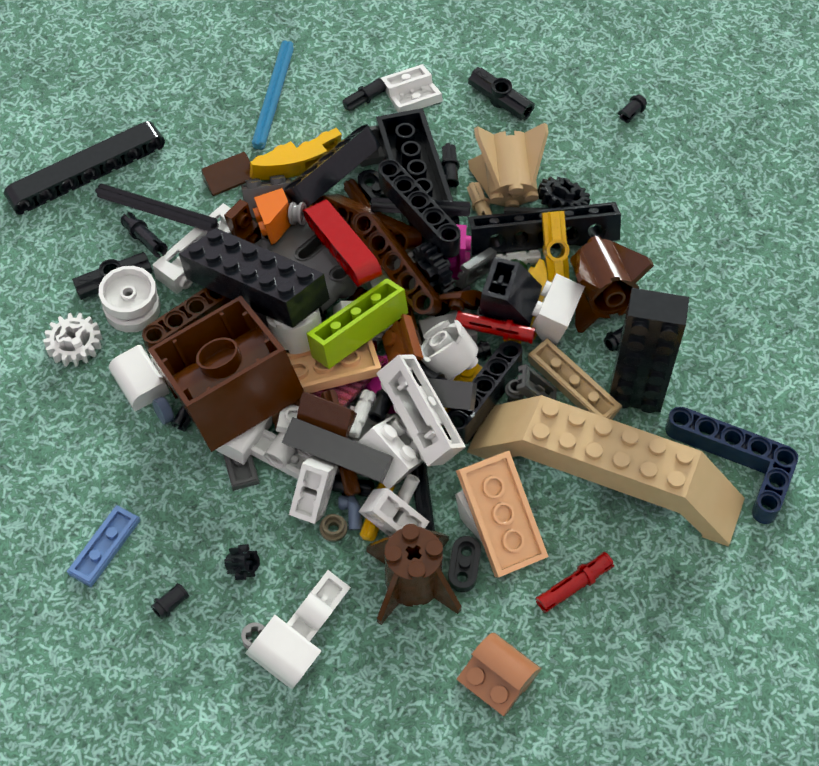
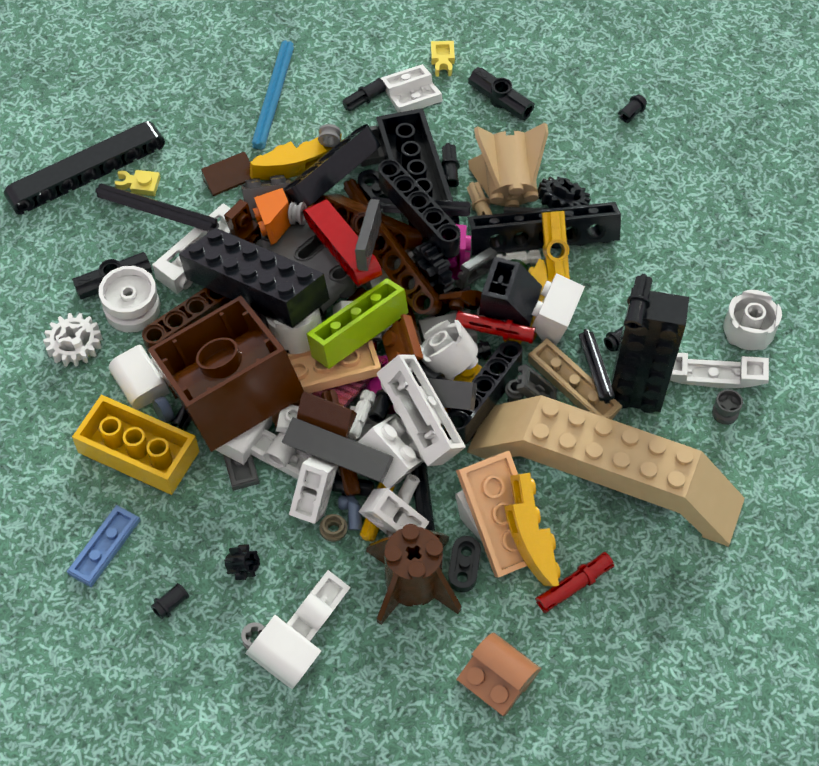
black pin [120,212,168,258] -> none
reddish brown brick [570,236,654,333] -> none
dark blue beam [665,407,798,524] -> none
none -> yellow brick [72,394,200,495]
none -> light yellow plate [115,170,161,196]
none -> light grey bush [318,124,341,147]
none -> dark grey tile [355,199,382,271]
none -> light yellow plate [431,41,455,77]
none -> yellow slope [504,473,560,586]
none -> black axle [579,329,615,404]
none -> black axle [624,274,653,331]
none -> white slope [670,353,769,389]
none -> dark grey wheel [712,389,743,425]
none -> white brick [723,290,782,350]

